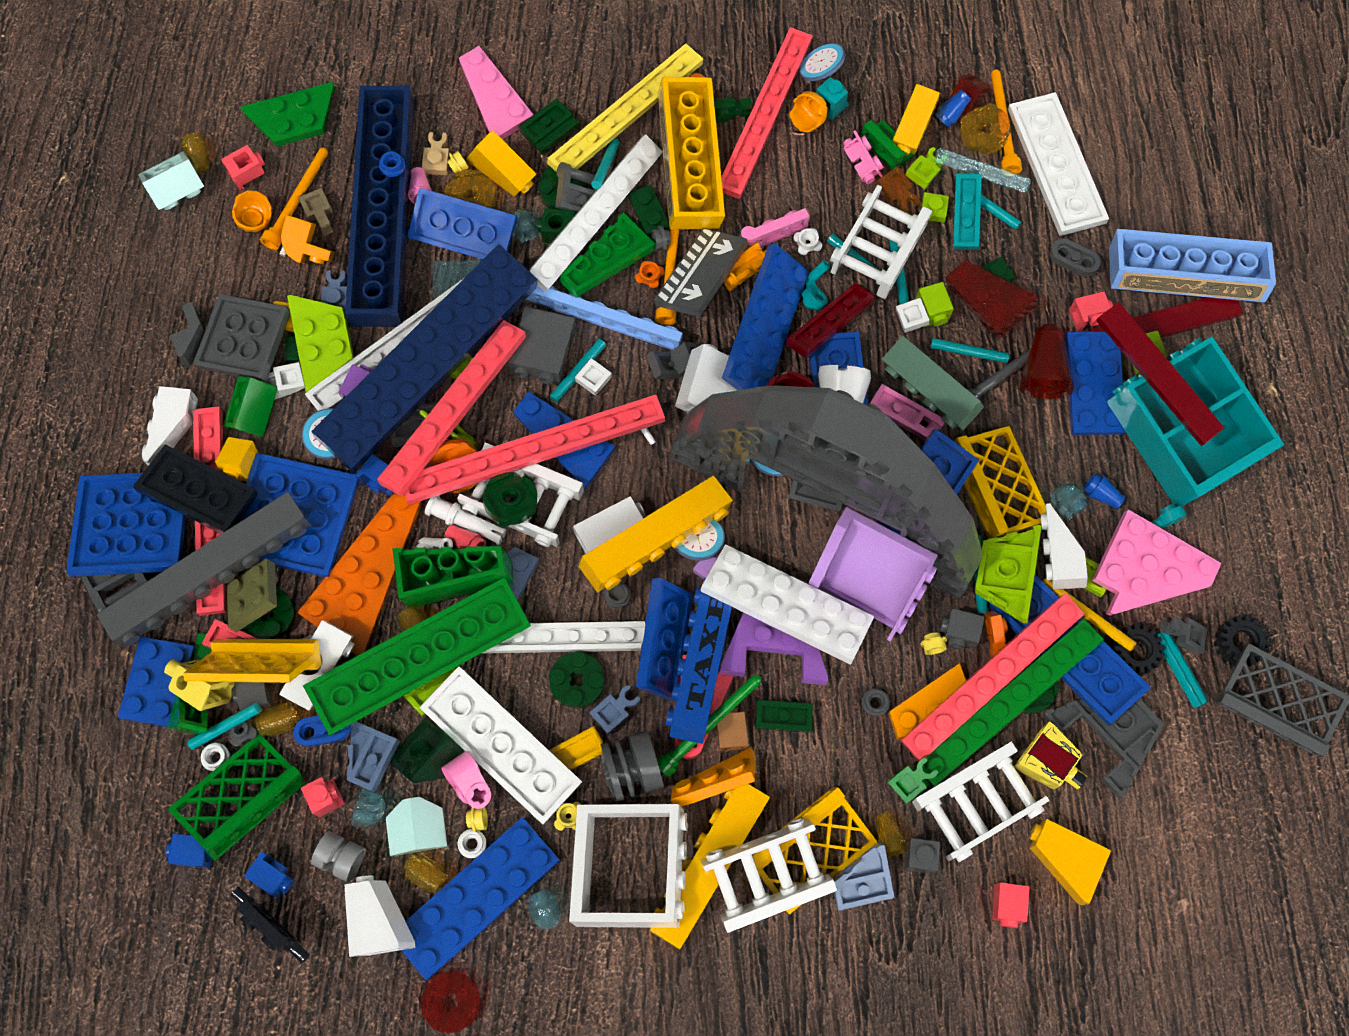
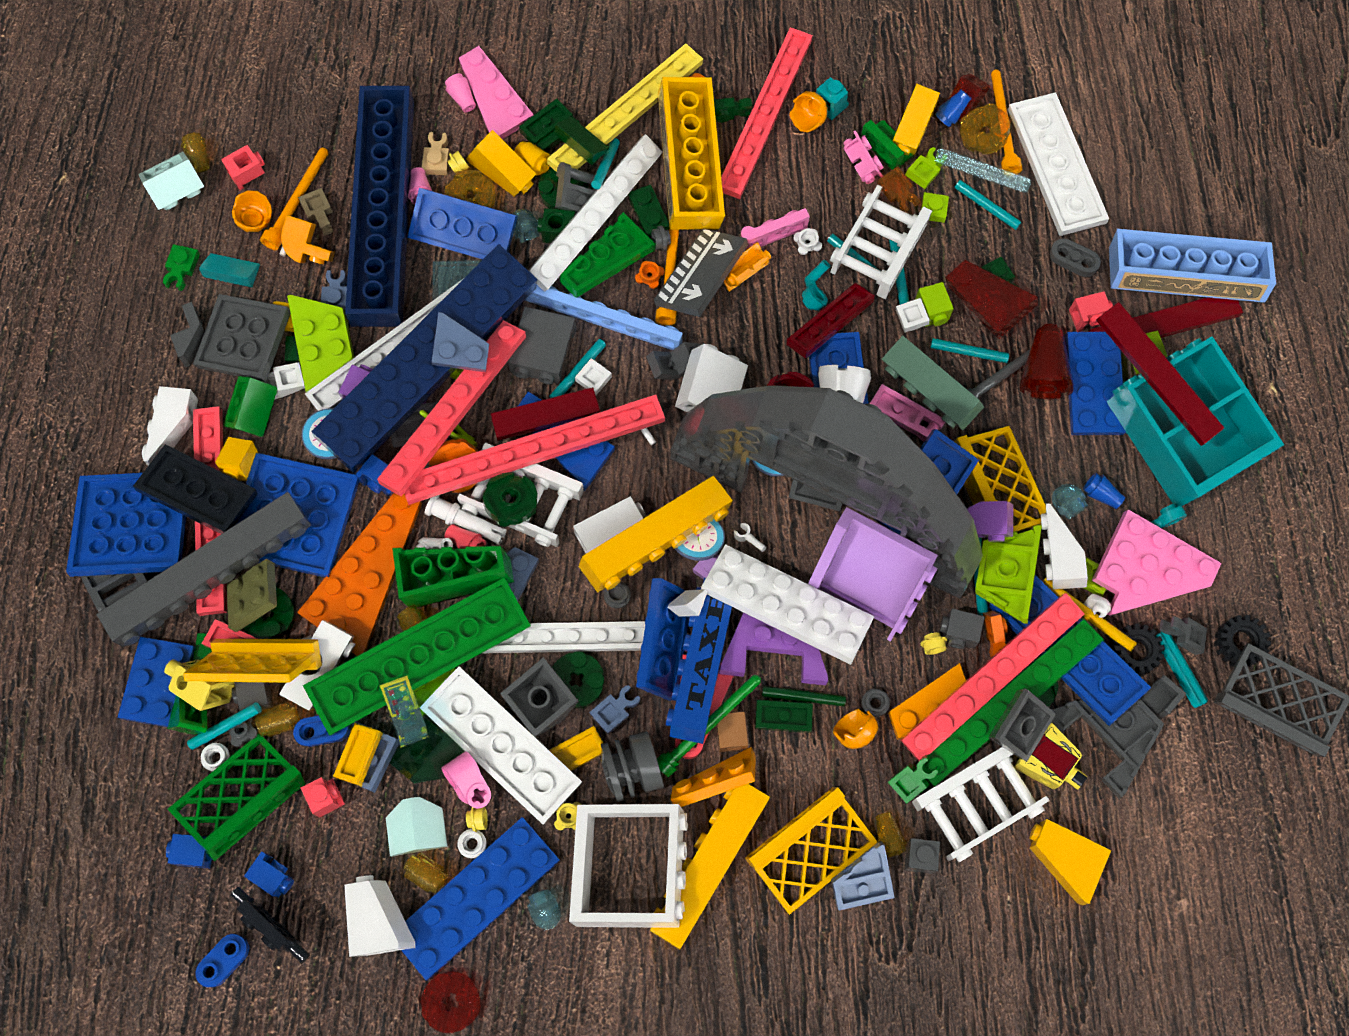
green wing [241,82,335,147] -> none
light grey wheel [311,831,366,882] -> none
clear light blue piece [350,788,386,828] -> none
blue plate [379,151,405,177] -> none
white fence [700,818,837,933] -> none
blue plate [722,243,809,390] -> none
piece [799,43,846,81] -> none
teal plate [953,173,982,250] -> none
coral brick [992,882,1029,928] -> none
none -> green plate [163,244,200,291]
none -> blue plate [196,934,249,988]
none -> teal slope [199,253,260,287]
none -> yellow tile [333,723,383,787]
none -> clear light blue slope [380,676,428,747]
none -> sand blue wing [432,312,489,372]
none -> bright pink cone [445,73,476,113]
none -> dark red tile [491,387,600,441]
none -> dark grey slope [500,657,579,737]
none -> yellow brick [514,141,550,176]
none -> dark green slope [555,117,609,165]
none -> white slope [668,589,708,617]
none -> white hand [734,523,766,552]
none -> dark green bar [762,685,846,707]
none -> light orange hair [833,709,878,749]
none -> medium lavender slope [967,501,1013,542]
none -> dark grey slope [988,689,1056,762]
none -> white arm [1083,594,1111,618]
none -> dark grey panel [1140,675,1187,719]

